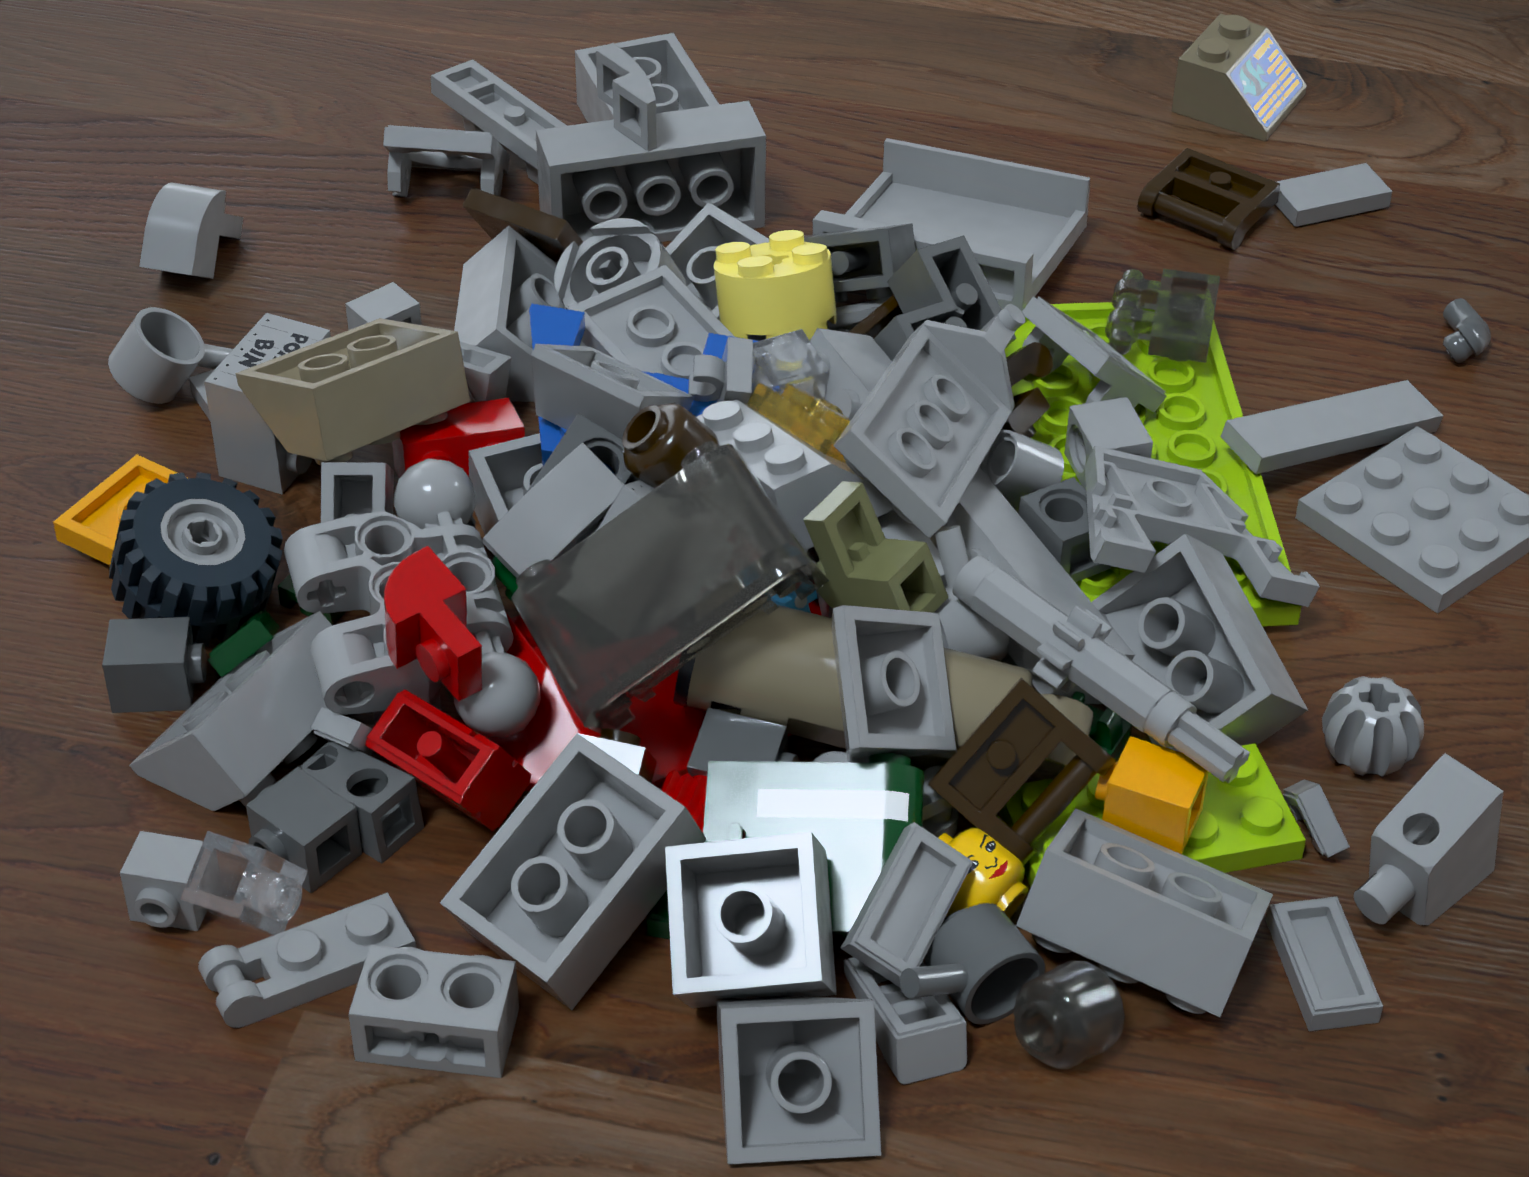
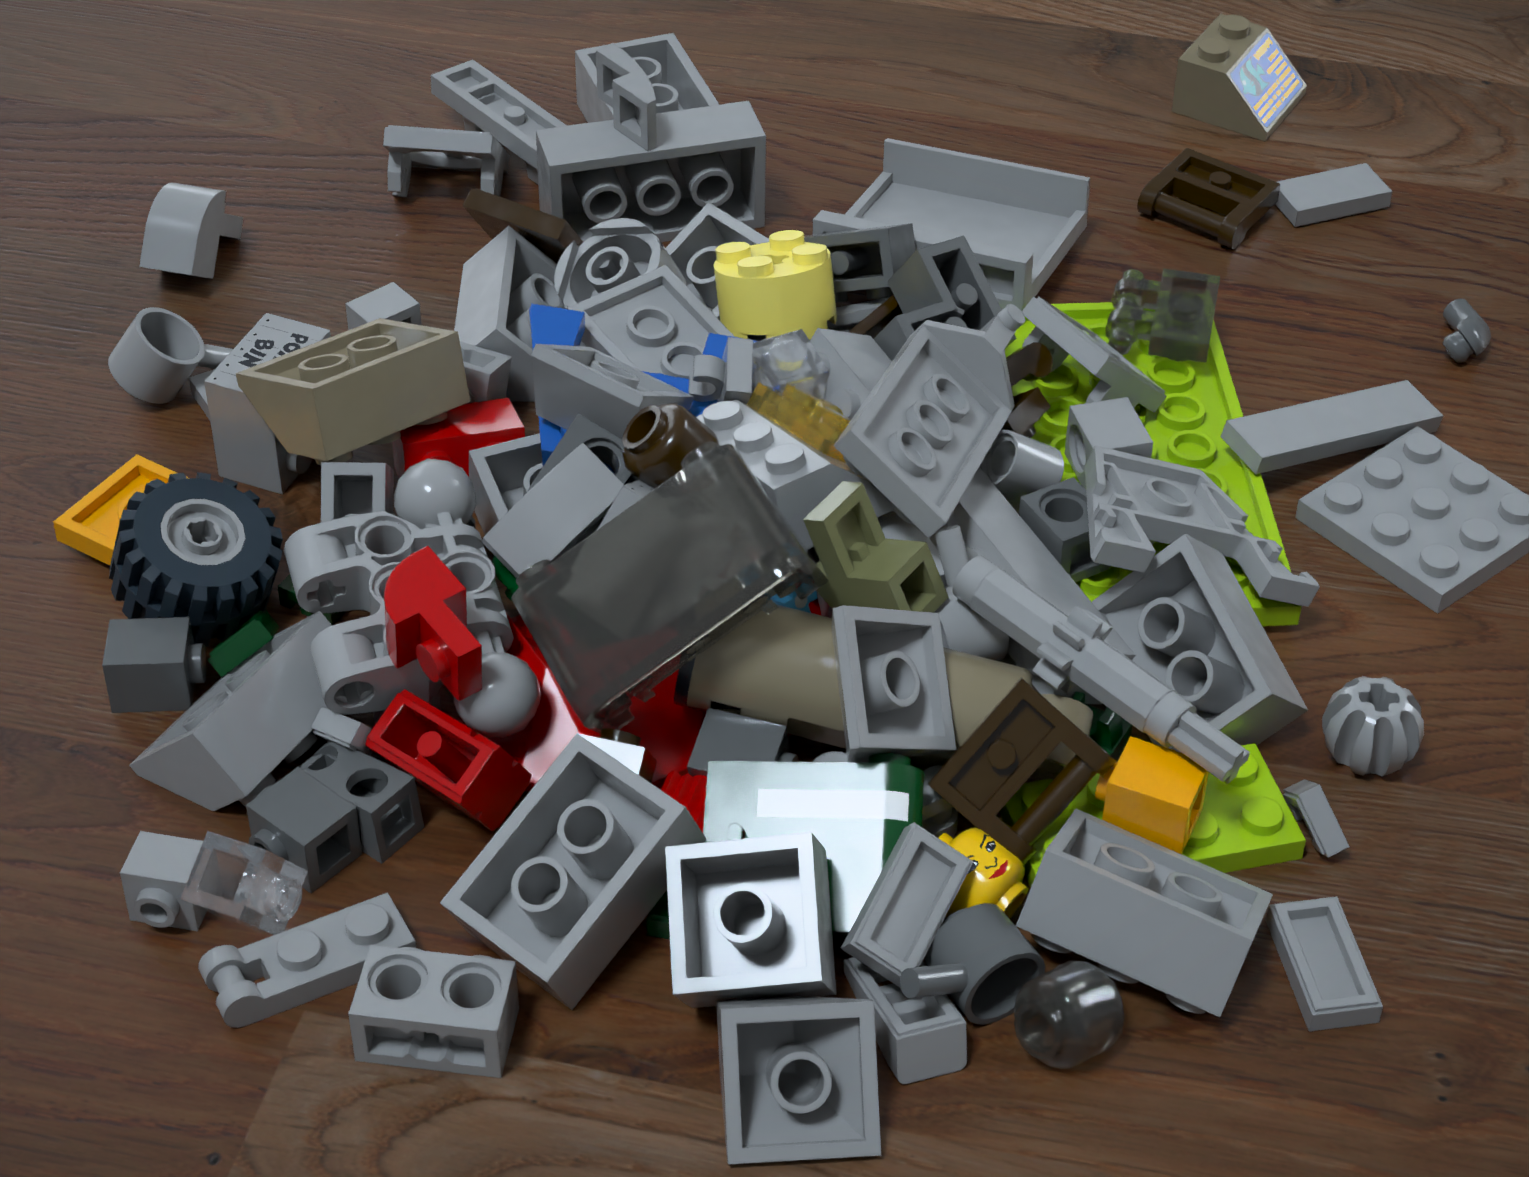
light grey torso [1354,753,1503,925] -> none

